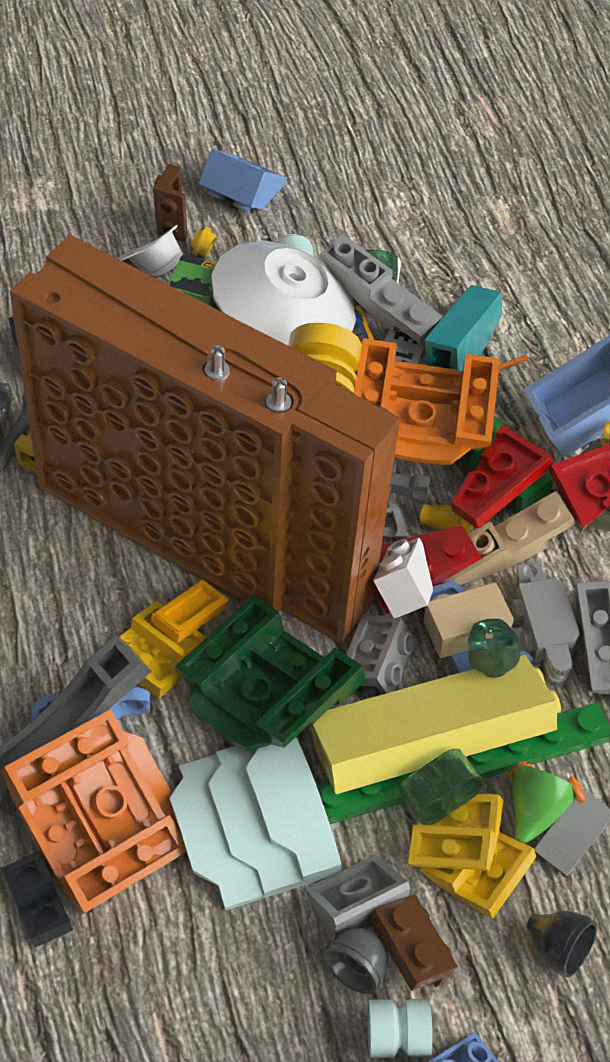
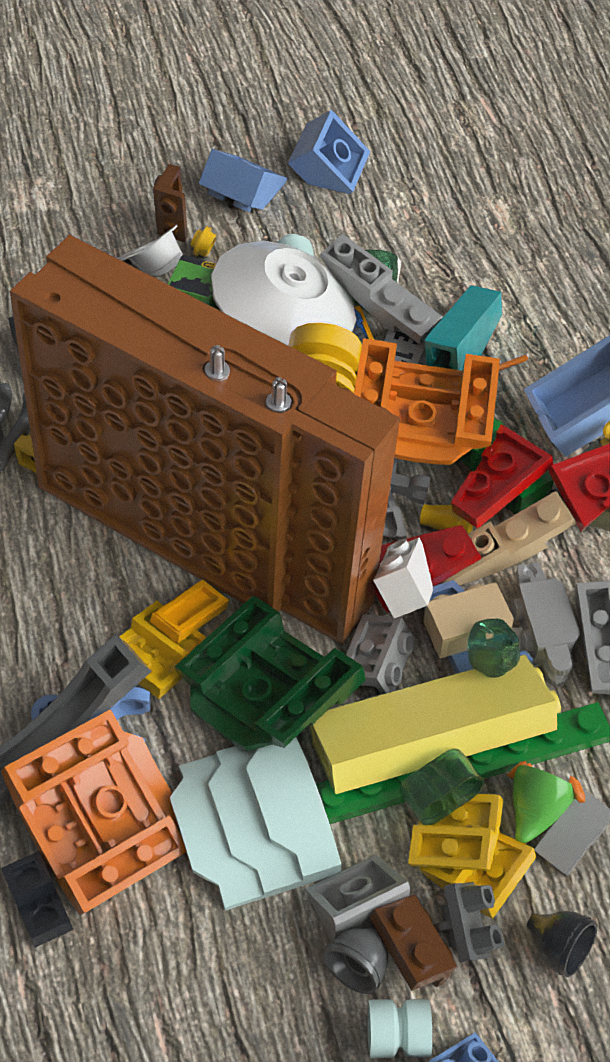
none -> medium blue slope [288,110,370,194]
none -> dark grey hips [433,882,504,963]

